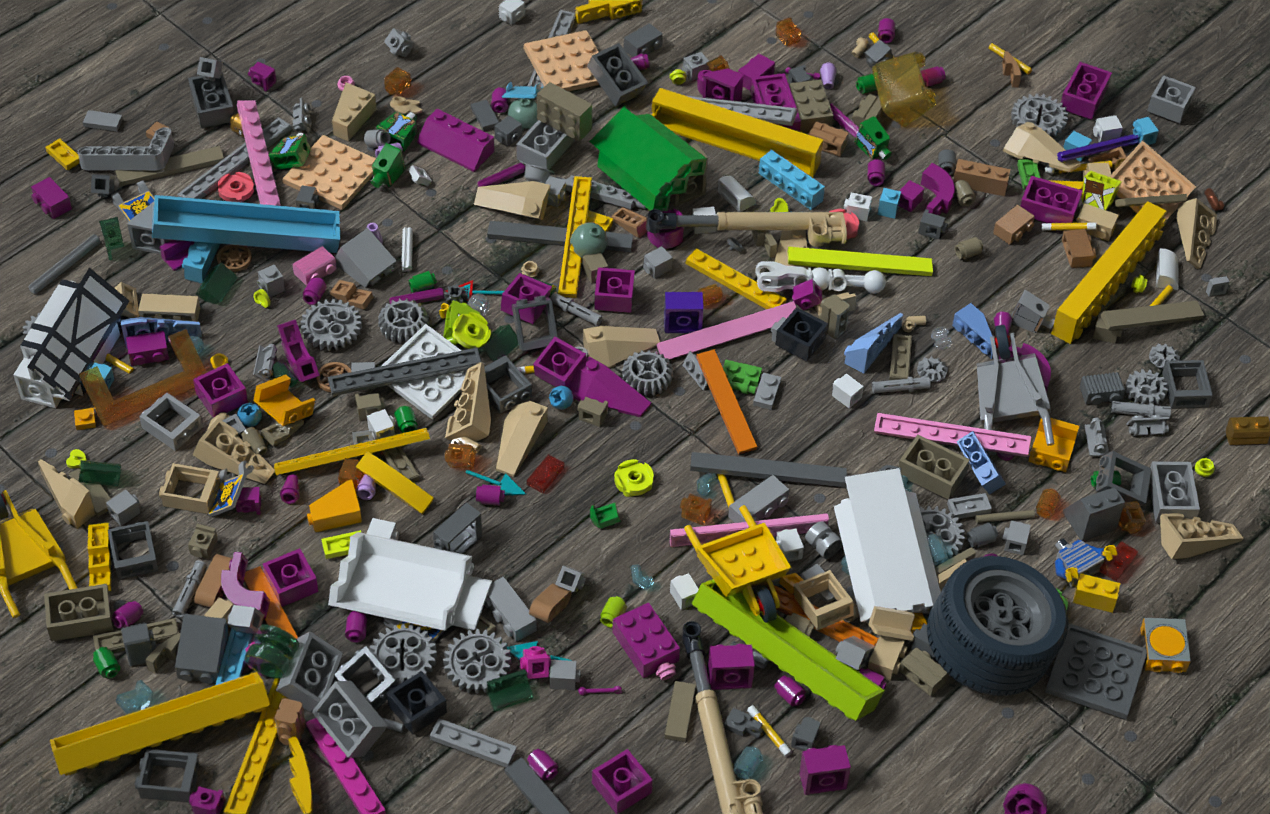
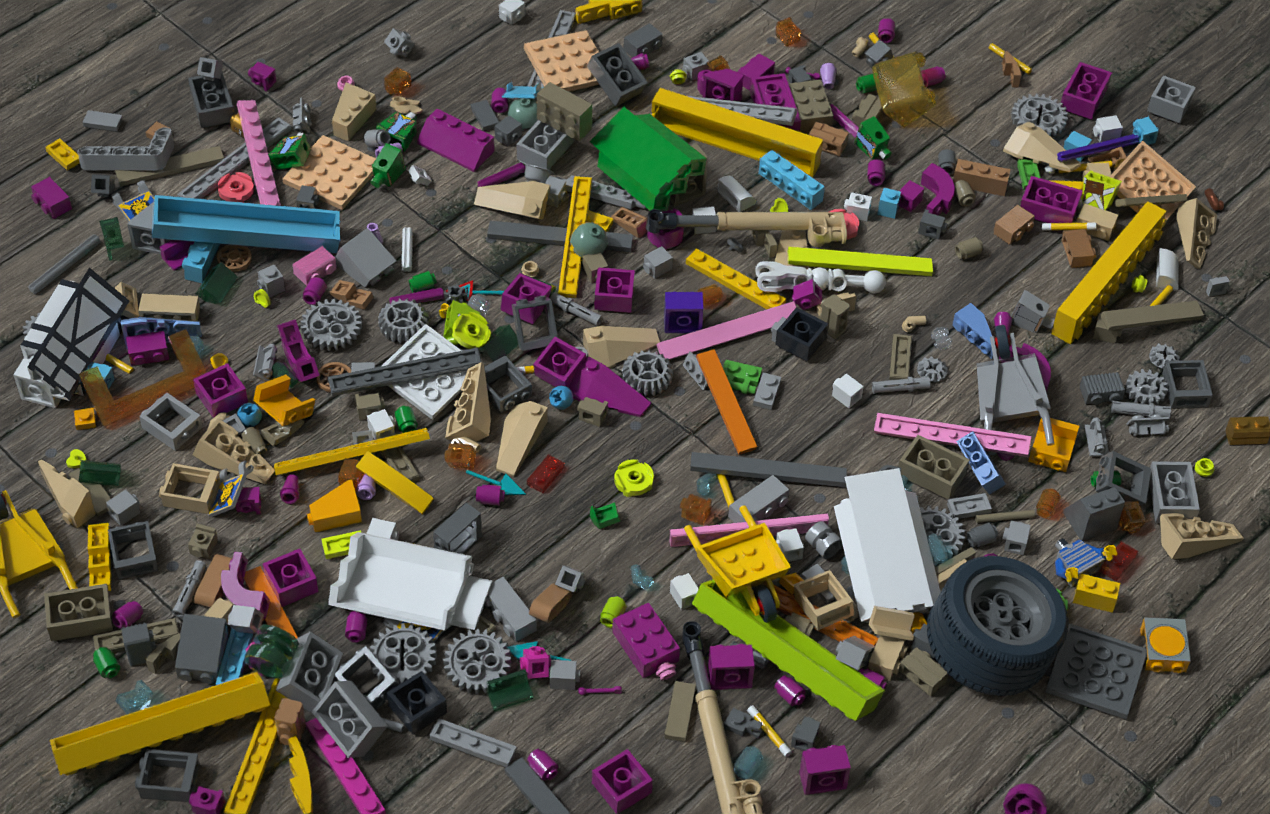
light blue wedge [844,313,903,373] -> none

